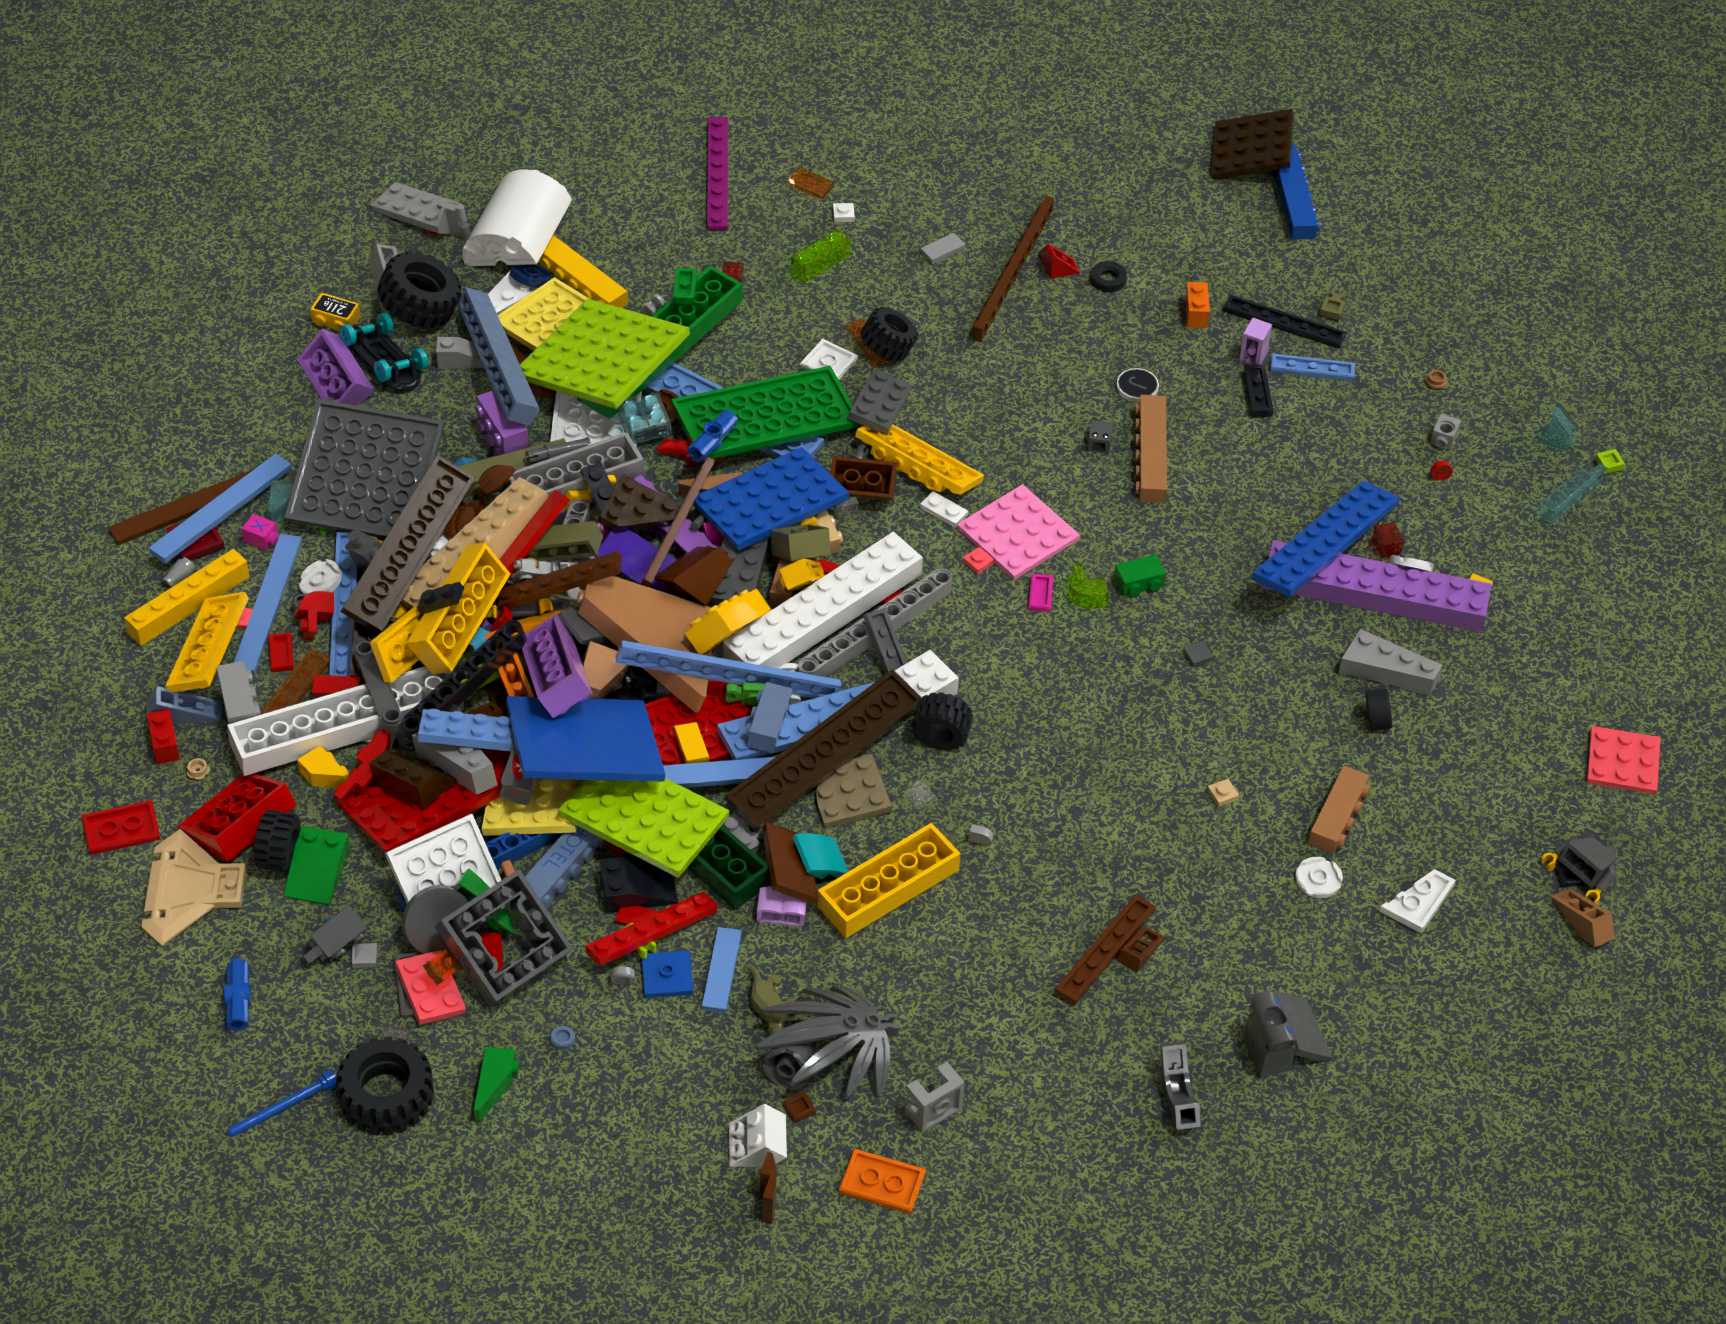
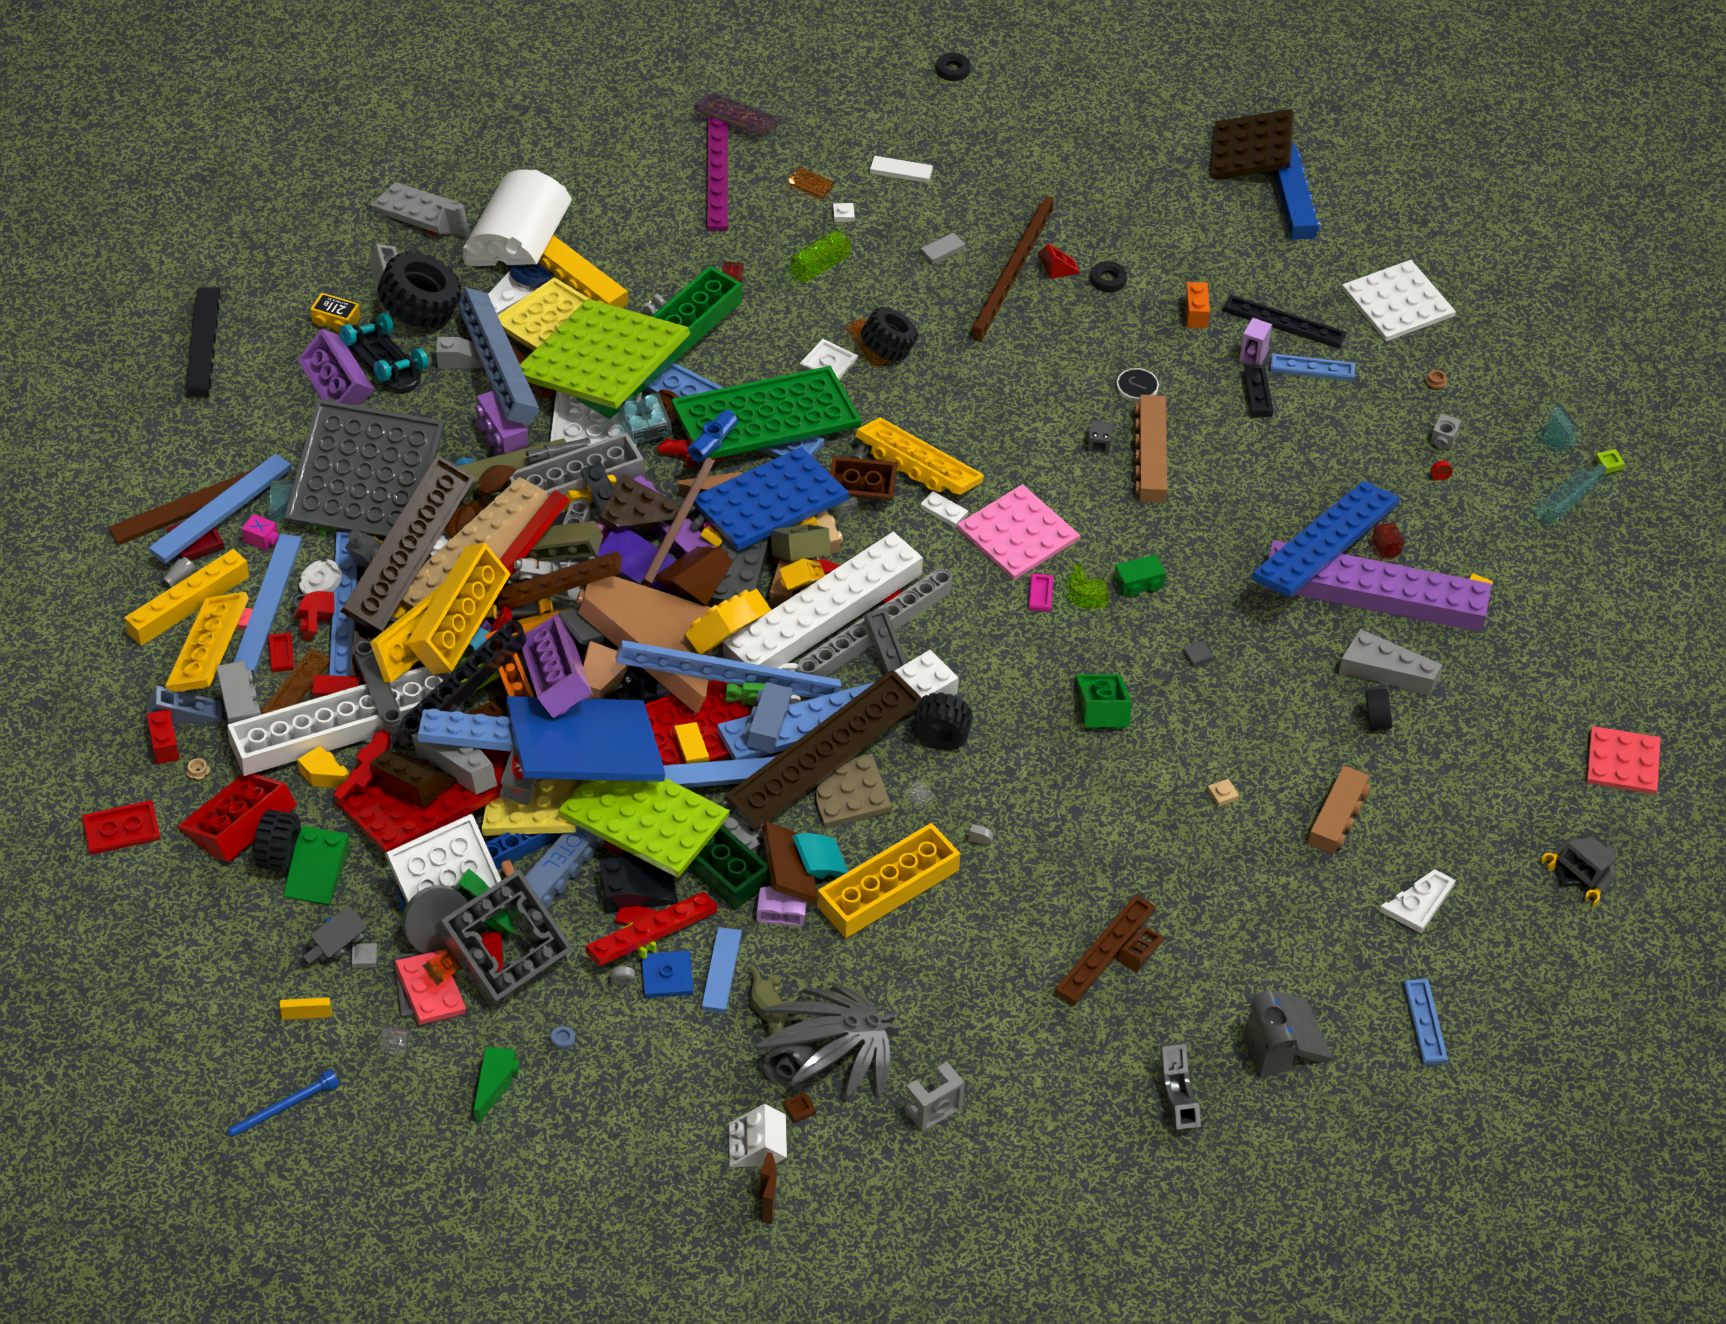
tan plate [141,829,247,946] -> none
blue piece [224,958,251,1031] -> none
black tyre [336,1037,434,1135] -> none
black plate [417,582,464,614] -> none
green plate [673,268,697,304] -> none
orange tile [839,1149,926,1214] -> none
dark grey plate [848,369,913,435] -> none
coral plate [963,547,994,574] -> none
white tile [1295,857,1343,898] -> none
olive plate [1319,288,1347,321] -> none
white tile [1389,555,1434,572] -> none
medium nougat slope [1551,888,1615,947] -> none
none -> black beam [187,287,221,396]
none -> yellow tile [280,997,332,1020]
none -> tile [694,92,782,136]
none -> yellow tile [700,526,724,547]
none -> white tile [870,156,933,183]
none -> black tyre [936,52,971,81]
none -> green slope [1076,674,1132,729]
none -> white plate [1342,260,1456,341]
none -> medium blue tile [1404,979,1448,1065]

